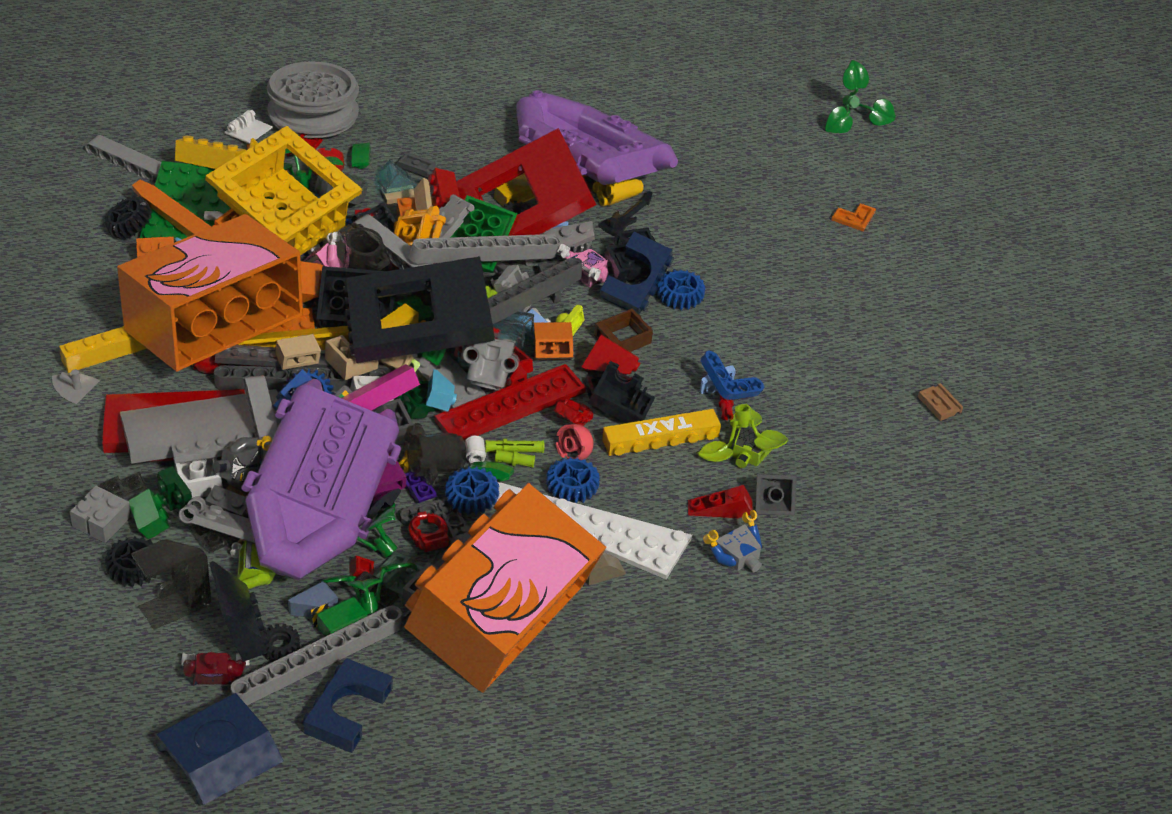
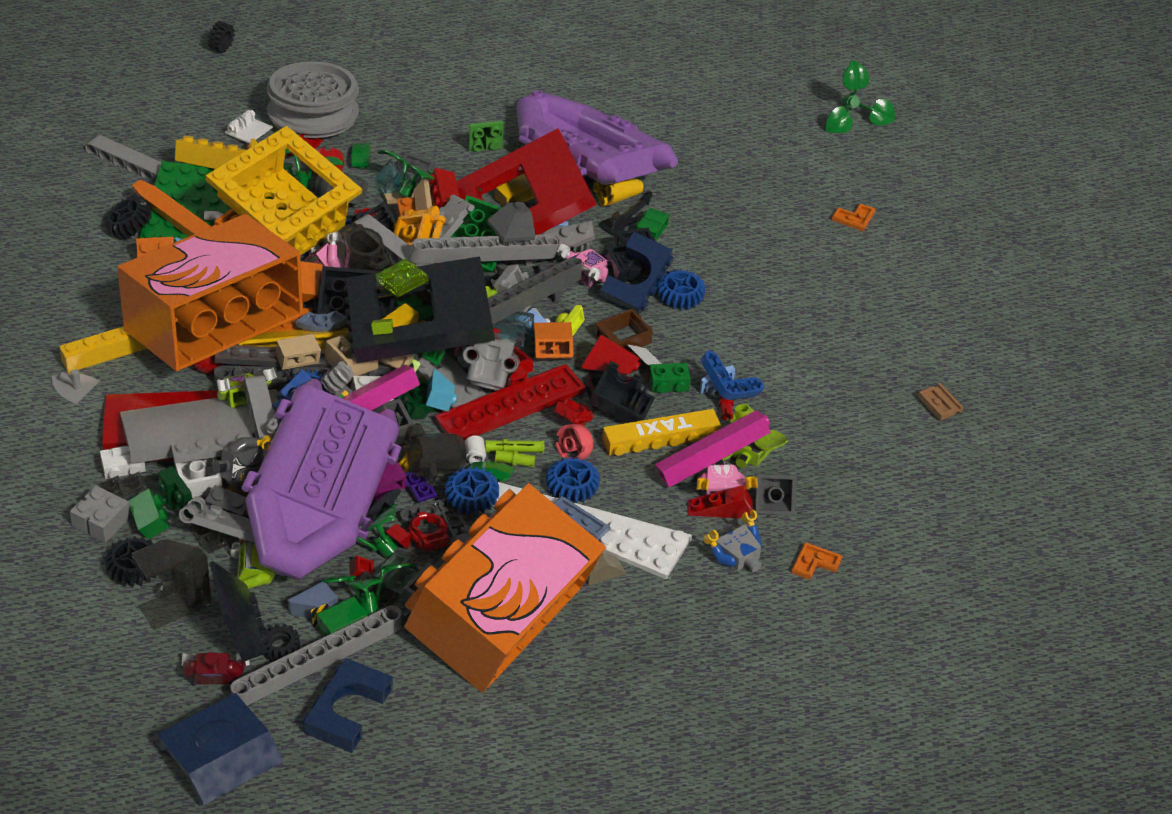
none -> white brick [100,446,146,479]
none -> black tyre [208,21,235,53]
none -> torso [217,367,277,408]
none -> light grey arm [265,415,282,435]
none -> sand blue tile [295,310,348,332]
none -> light grey gear [320,361,354,394]
none -> lime slope [371,319,393,335]
none -> clear neon green plate [376,258,429,297]
none -> green plant [377,149,434,198]
none -> red slope [386,524,411,549]
none -> bright green slope [469,121,504,152]
none -> dark grey slope [487,202,536,242]
none -> sand blue tile [554,496,610,540]
none -> white sticker [628,344,661,365]
none -> green brick [635,208,670,242]
none -> green brick [648,363,691,393]
none -> dark pink brick [655,410,771,487]
none -> bright pink torso [696,459,758,495]
none -> orange tile [791,542,843,580]

